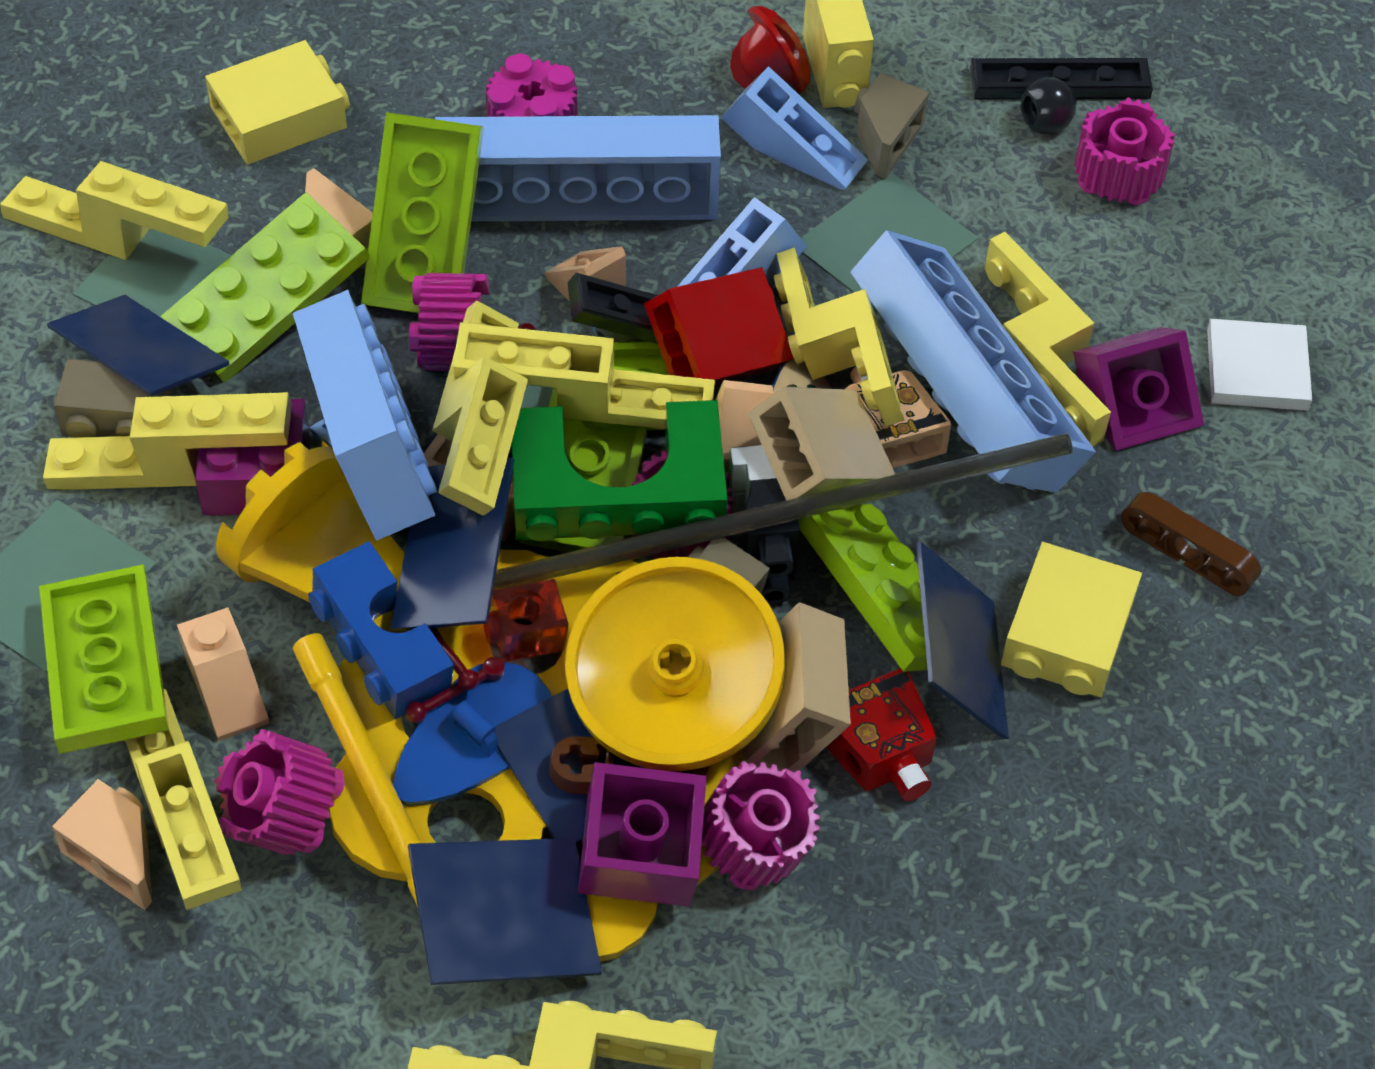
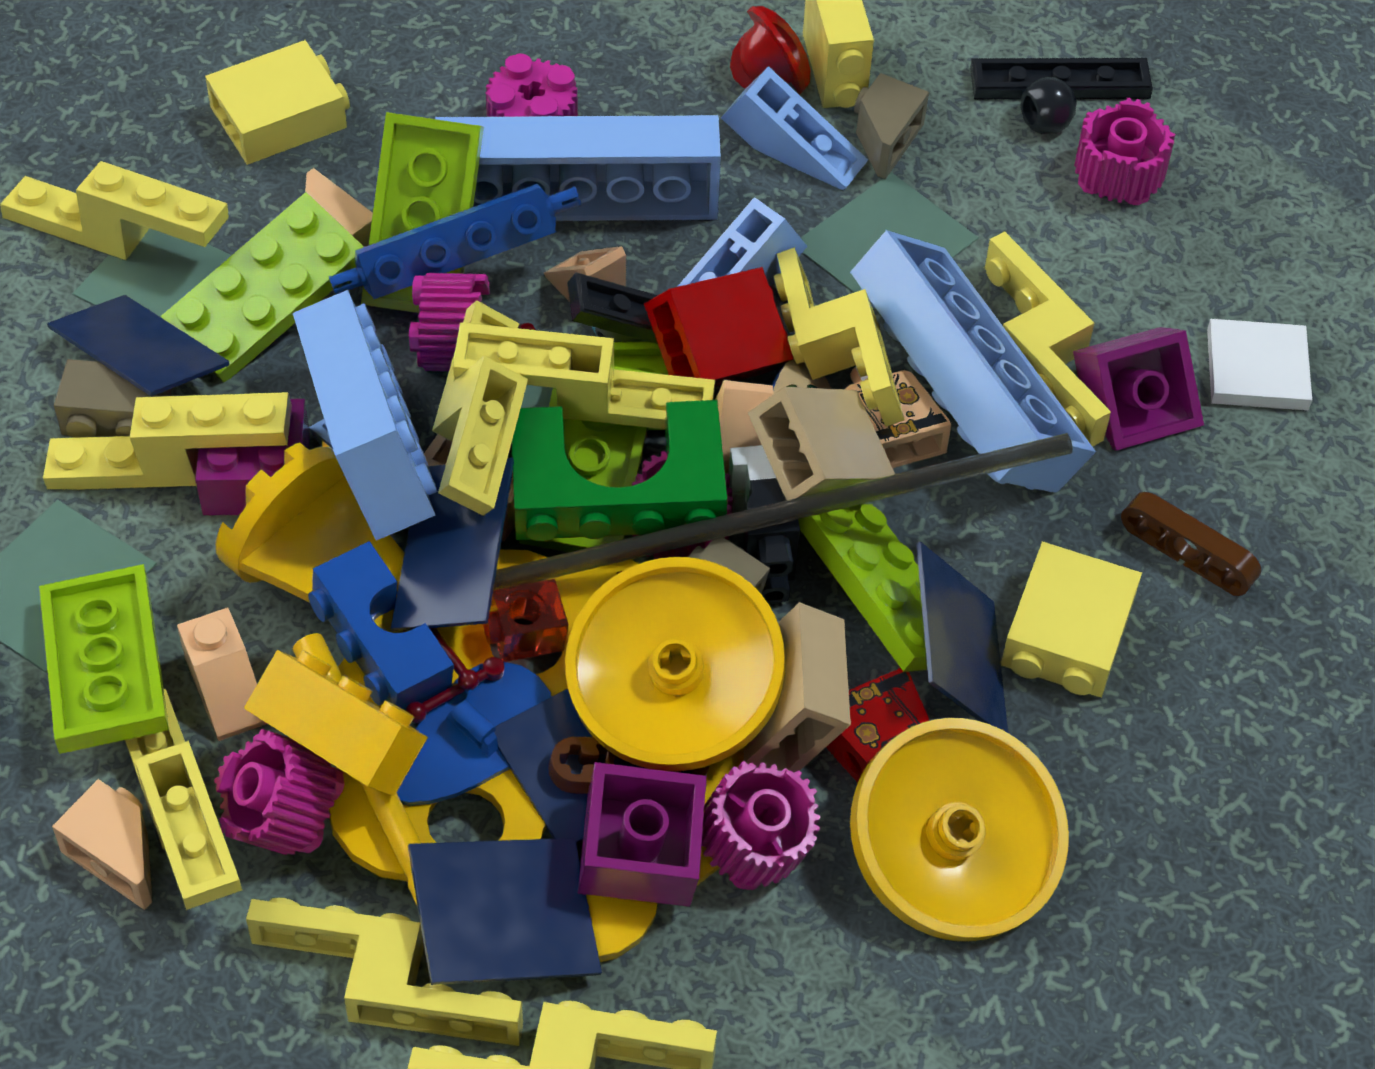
none -> yellow brick [244,650,428,796]
none -> light yellow bracket [246,898,523,1046]
none -> blue plate [328,184,582,299]
none -> yellow dish [850,718,1069,941]

